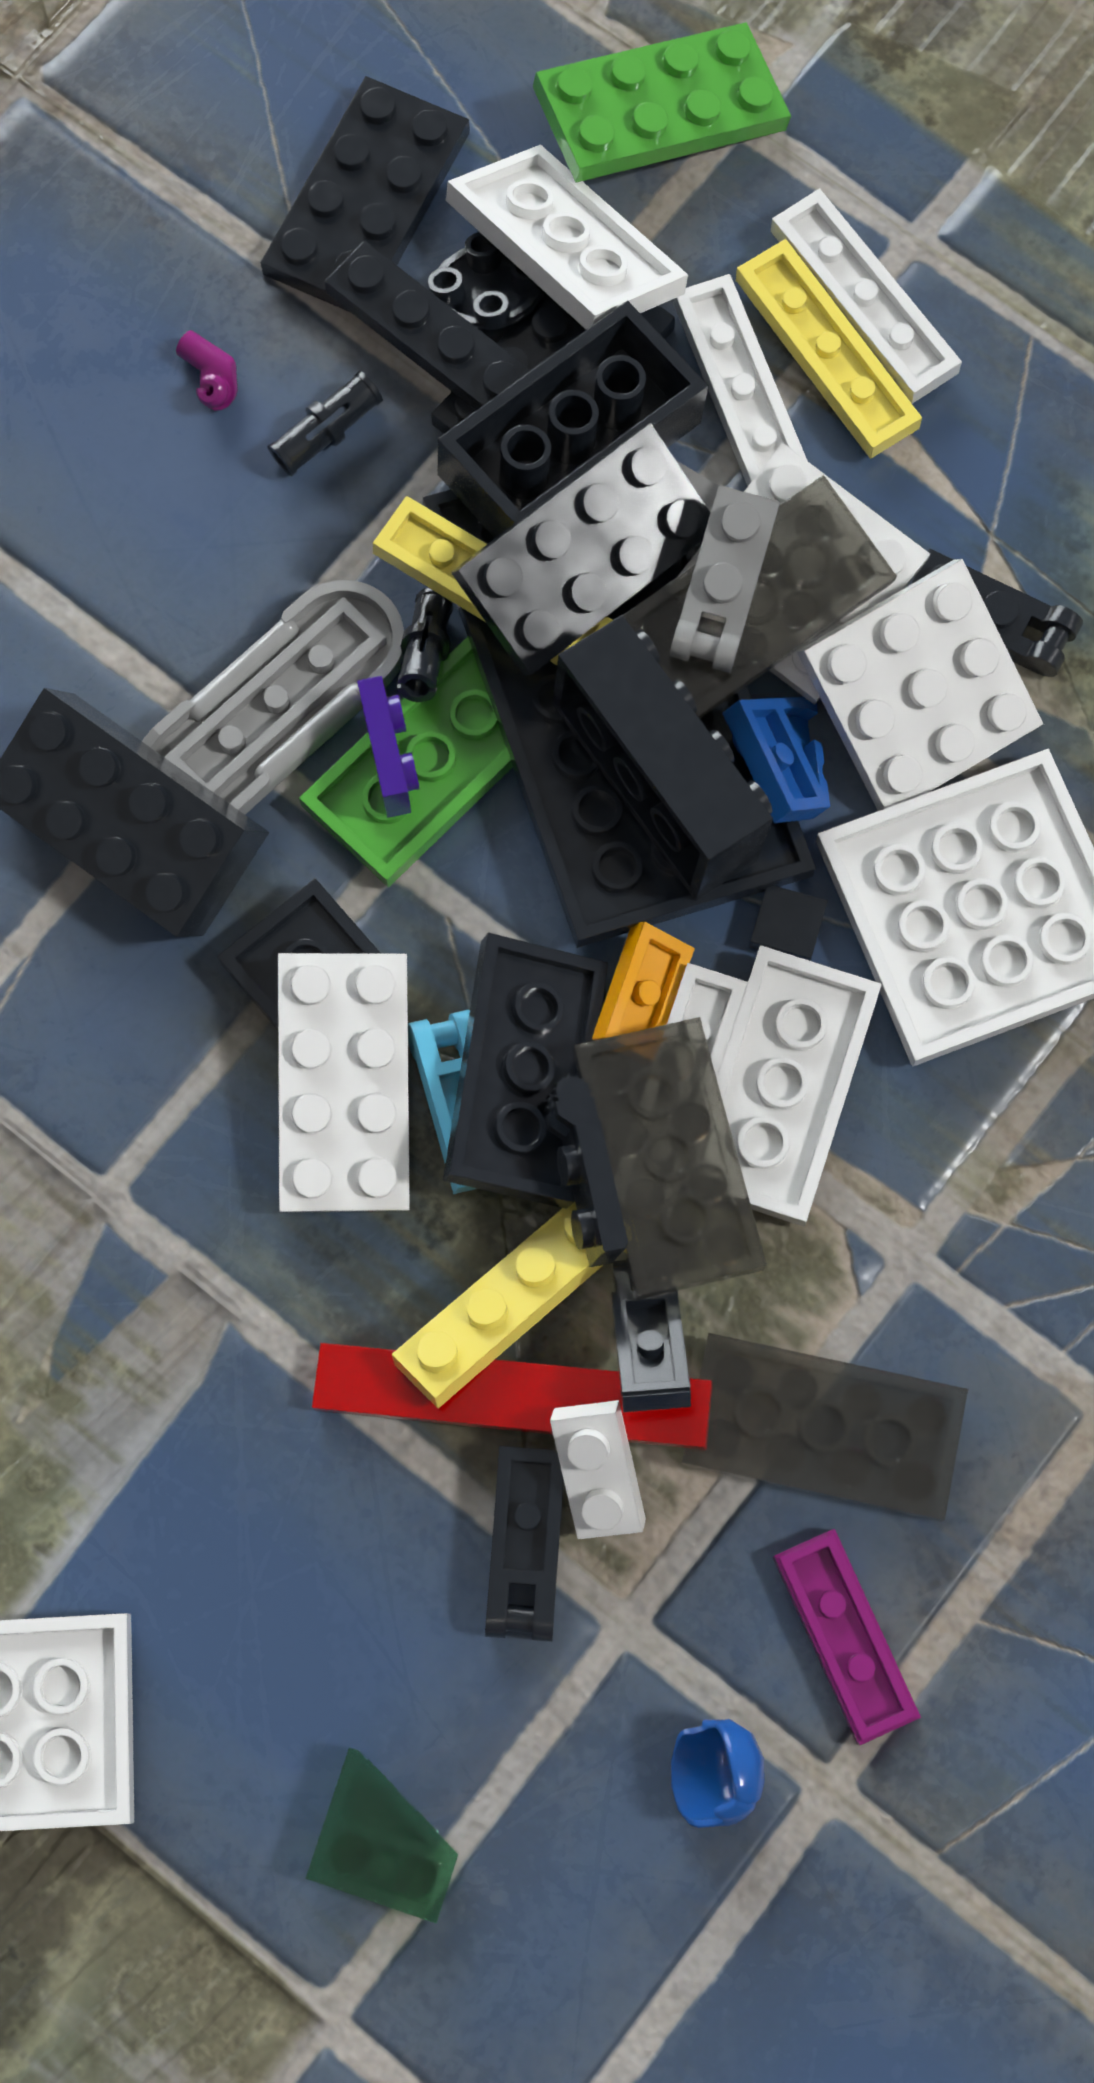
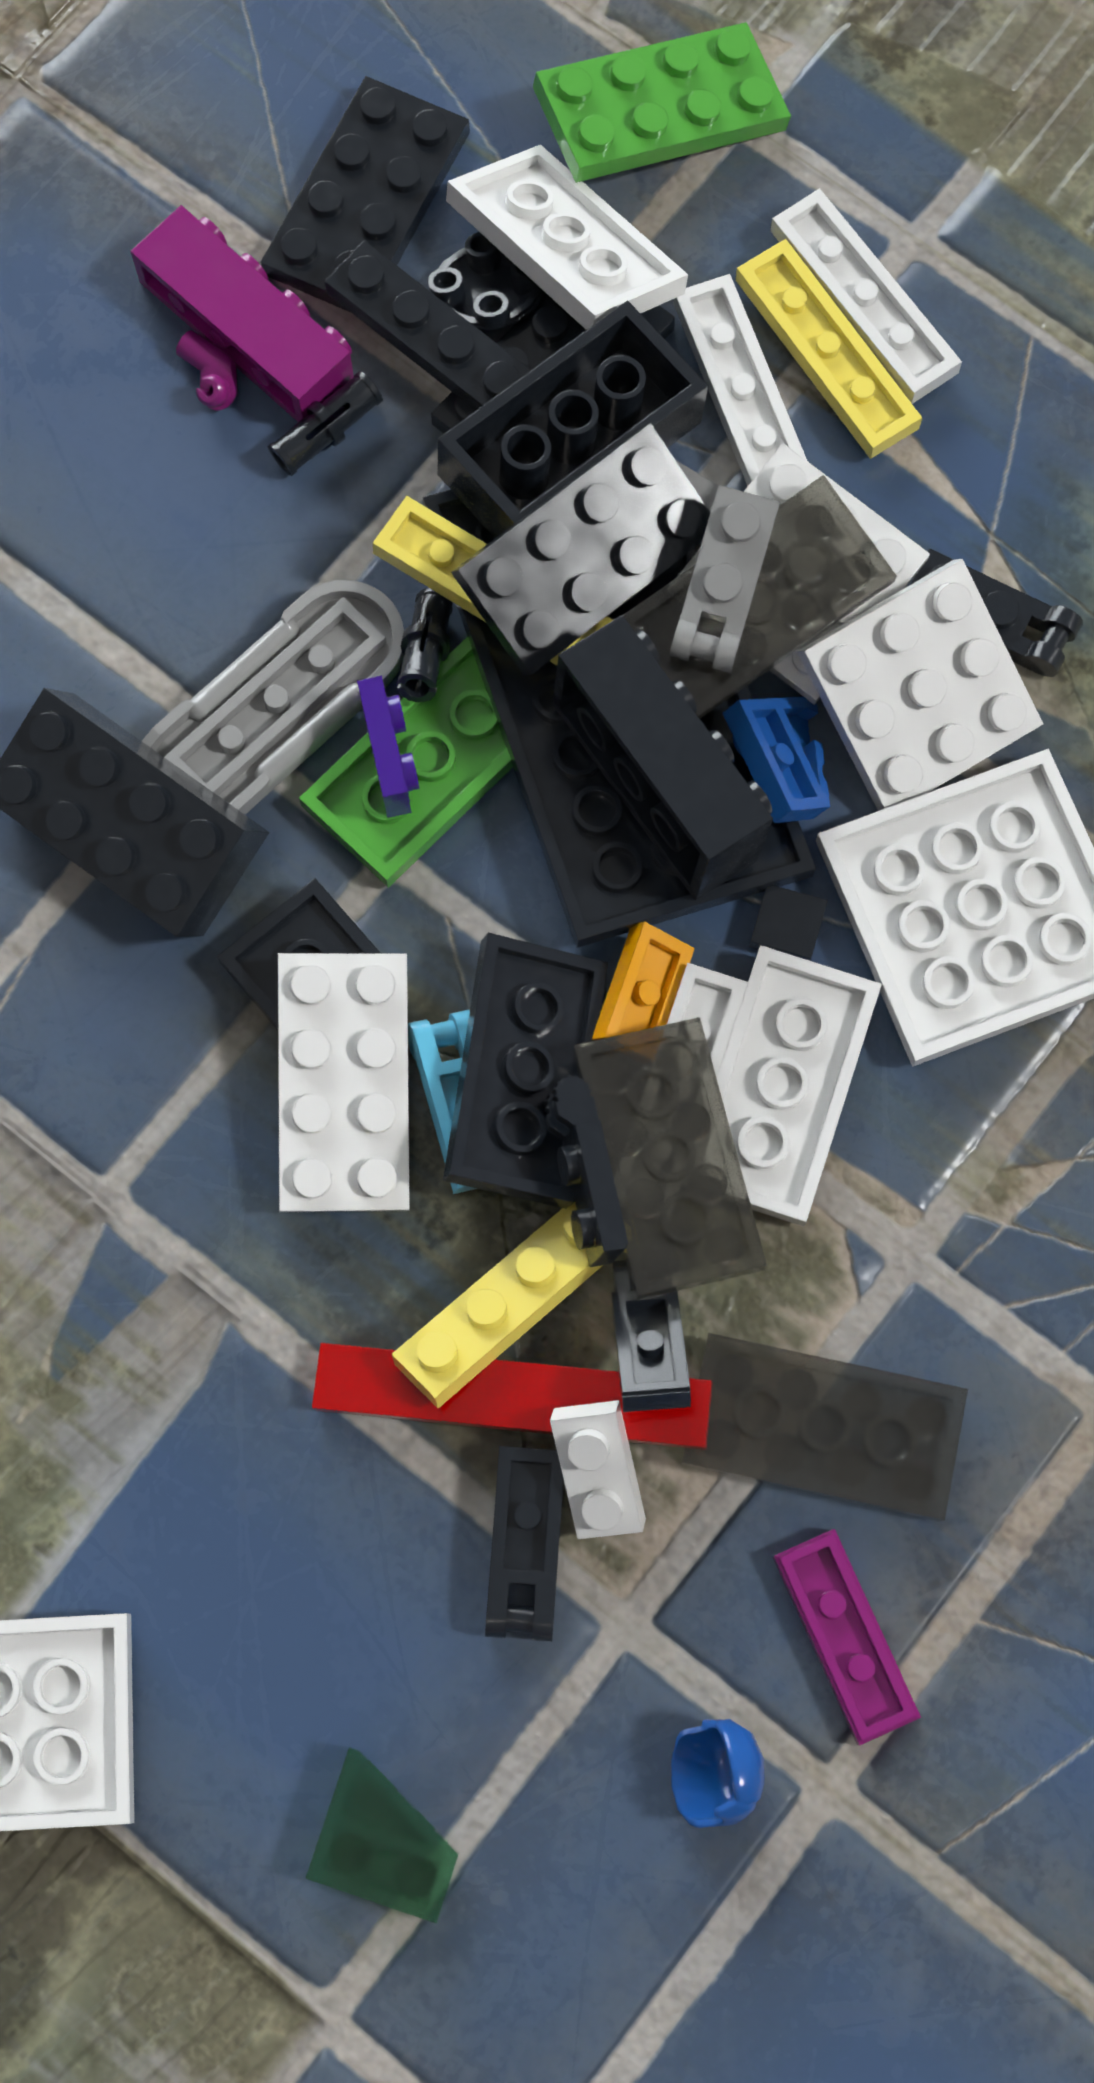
none -> magenta brick [130,205,354,422]

